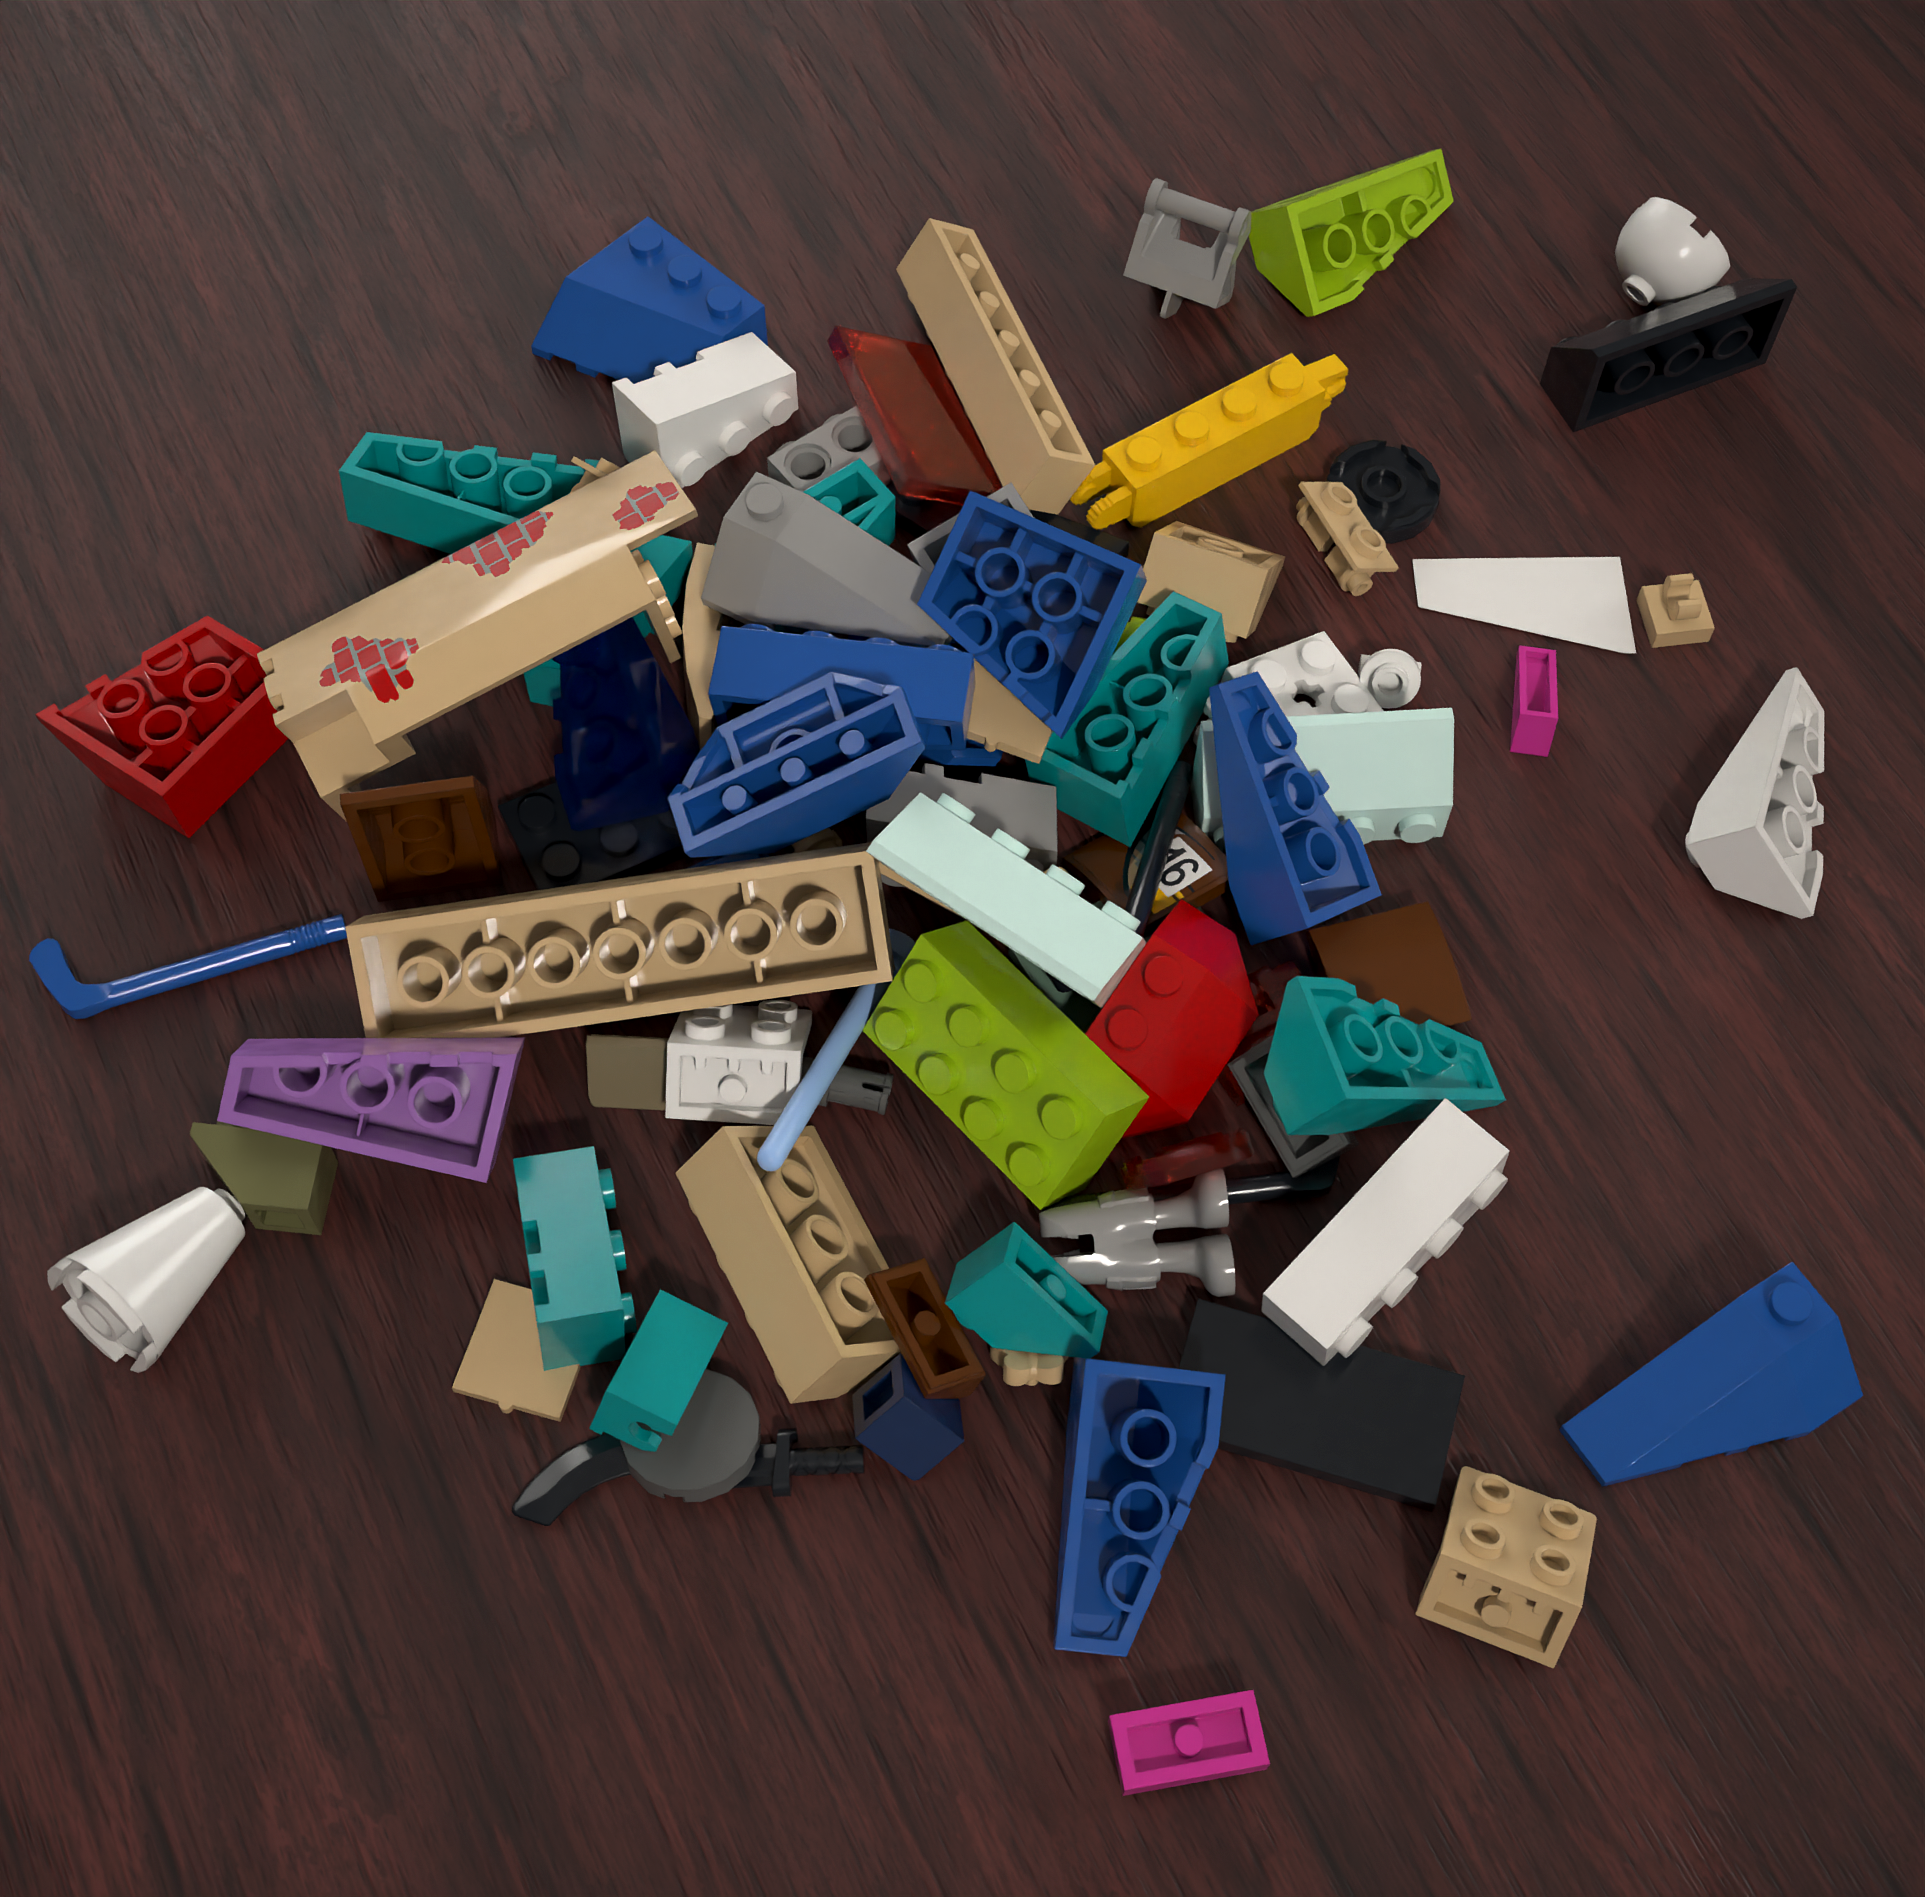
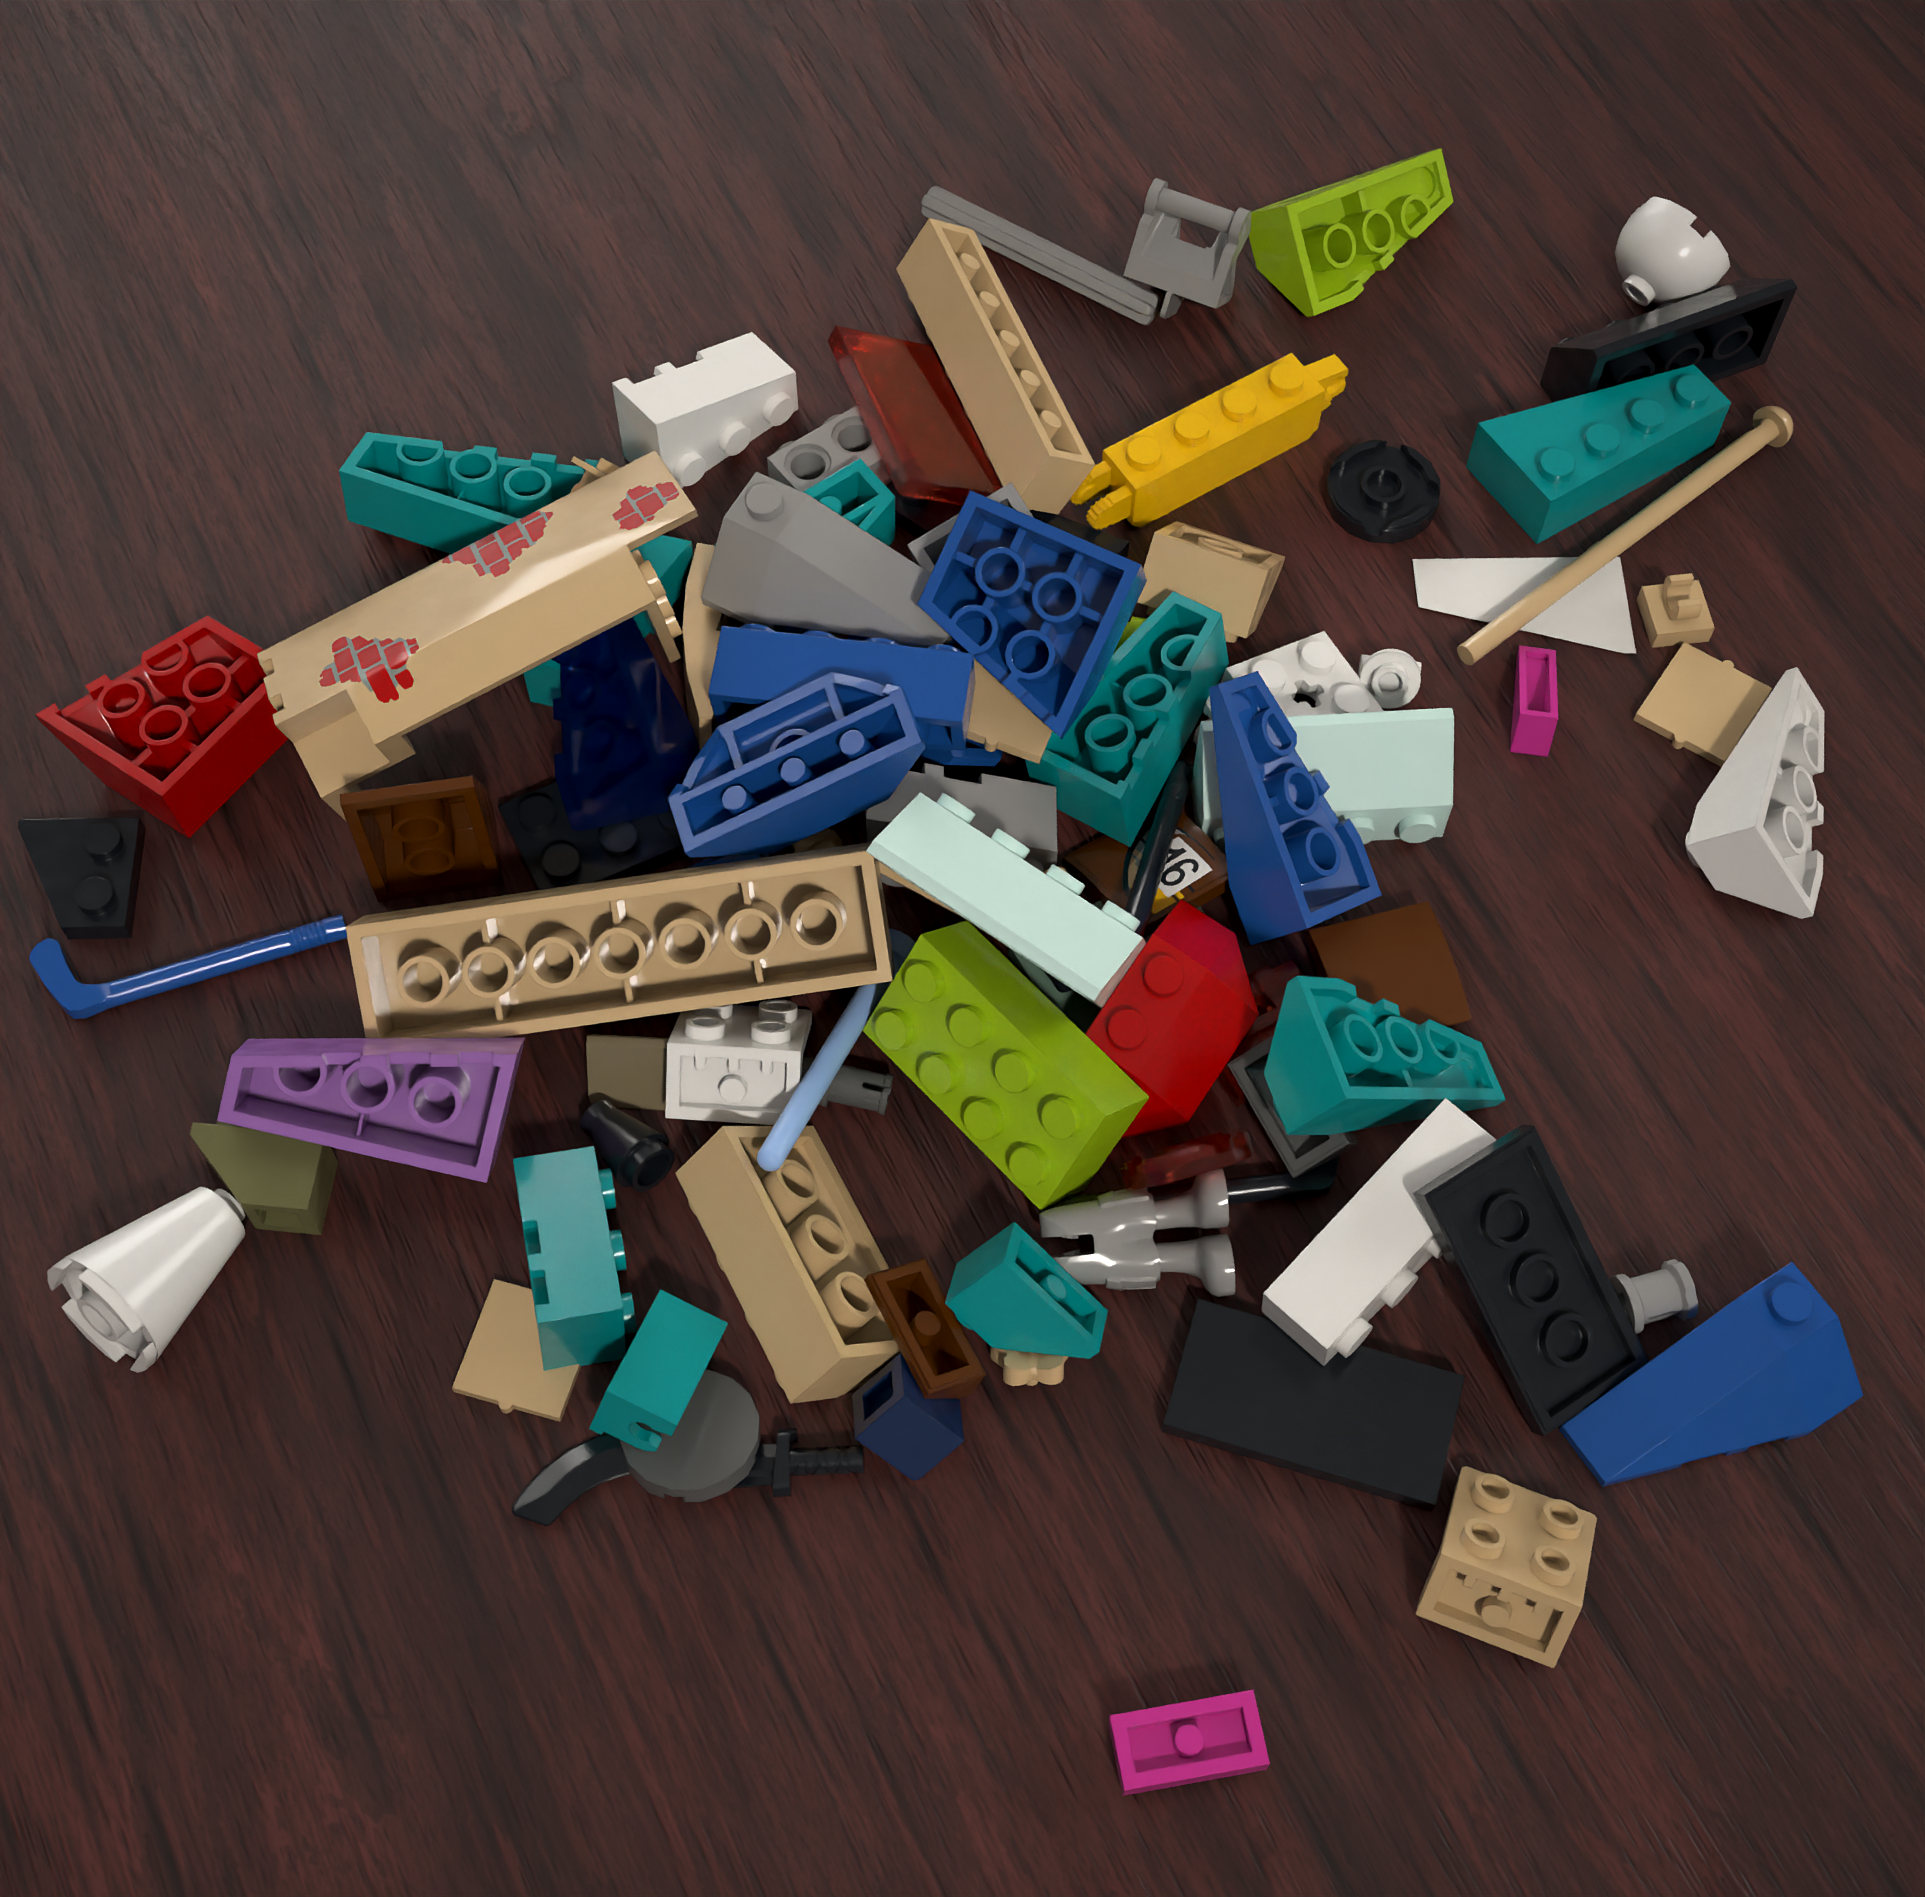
blue wedge [531,216,768,384] -> none
blue wedge [1053,1357,1226,1657] -> none
tan hinge [1296,481,1399,596] -> none
none -> black wing [18,817,146,940]
none -> black cone [580,1100,674,1192]
none -> light grey axle [921,186,1161,326]
none -> black tile [1413,1124,1649,1436]
none -> tan bar [1457,406,1793,665]
none -> teal wedge [1466,364,1731,544]
none -> light grey bush [1609,1259,1698,1334]
none -> tan piece [1634,642,1772,767]

